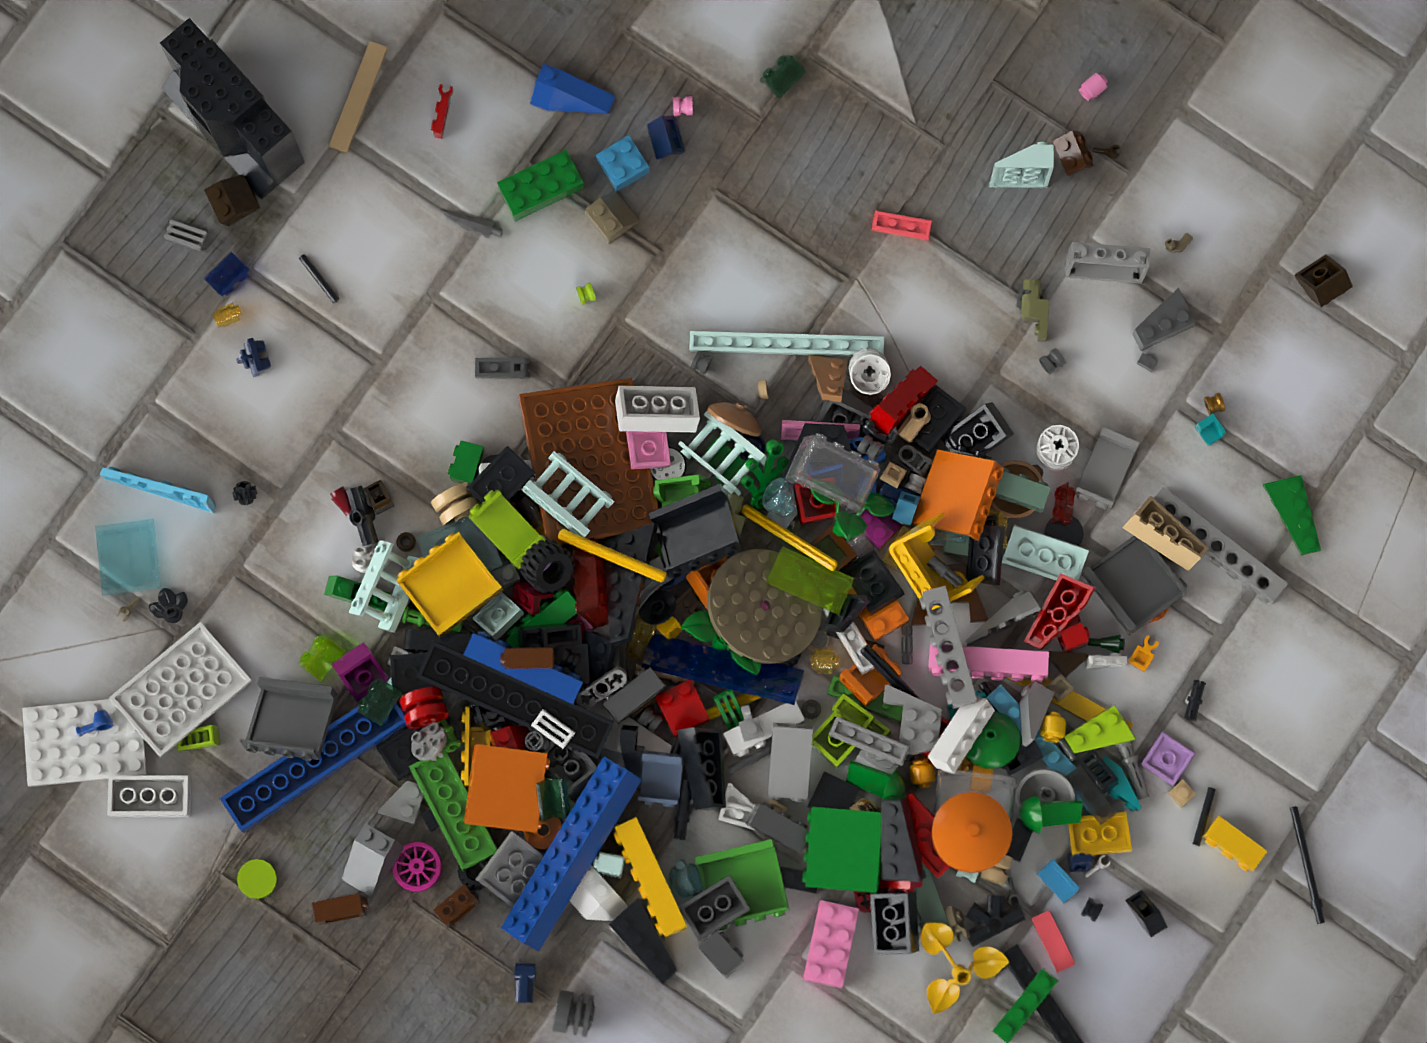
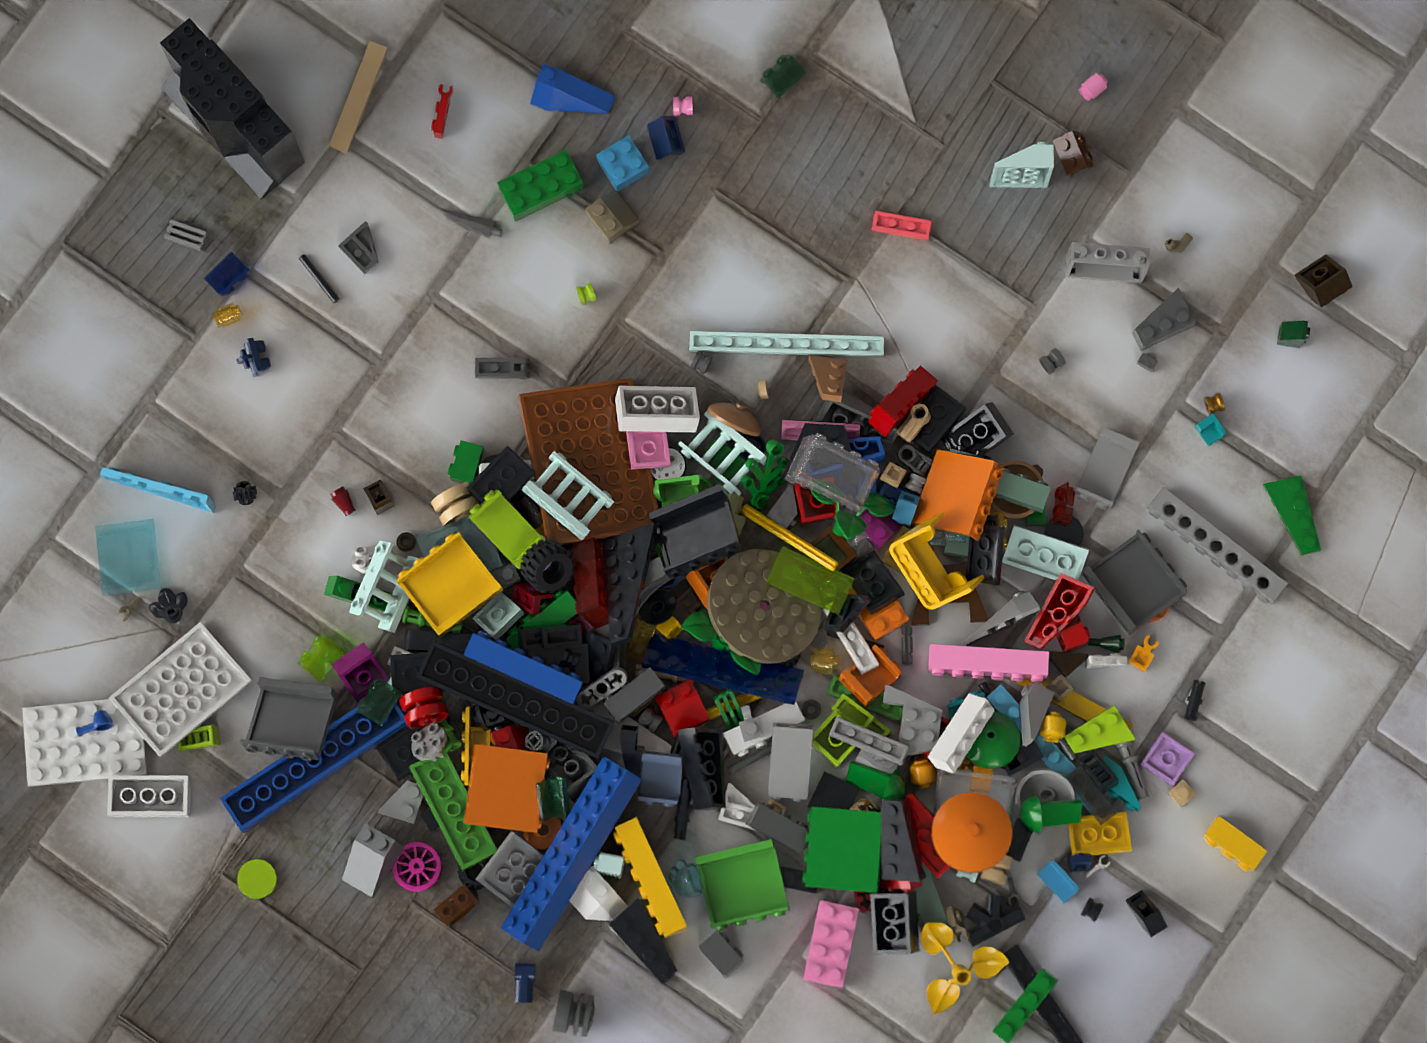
dark brown slope [204,174,261,226] -> none
reddish brown window [312,893,369,925] -> none
black piece [346,486,379,546] -> none
reddish brown window [500,647,554,669] -> none
white tile [531,709,575,749] -> none
yellow axle [558,529,667,583] -> none
dark grey slope [679,875,750,941] -> none
clear light blue piece [762,478,796,516] -> none
white wheel [848,348,891,395] -> none
dark grey wheel [857,434,884,461] -> none
black axle [860,644,920,699] -> none
black arm [863,420,888,444] -> none
light grey brick [919,586,977,709] -> none
dark grey axle [927,555,963,587] -> none
olive plate [1016,279,1049,342] -> none
coral tile [1031,910,1075,973] -> none
white wheel [1035,425,1079,471] -> none
dark brown hand [1093,145,1121,158] -> none
tan wedge [1122,496,1209,571] -> none
black bar [1192,787,1216,846] -> none
black bar [1290,806,1325,925] -> none
none -> dark grey wing [338,221,379,275]
none -> green tile [1026,507,1046,526]
none -> dark green slope [1277,321,1310,348]

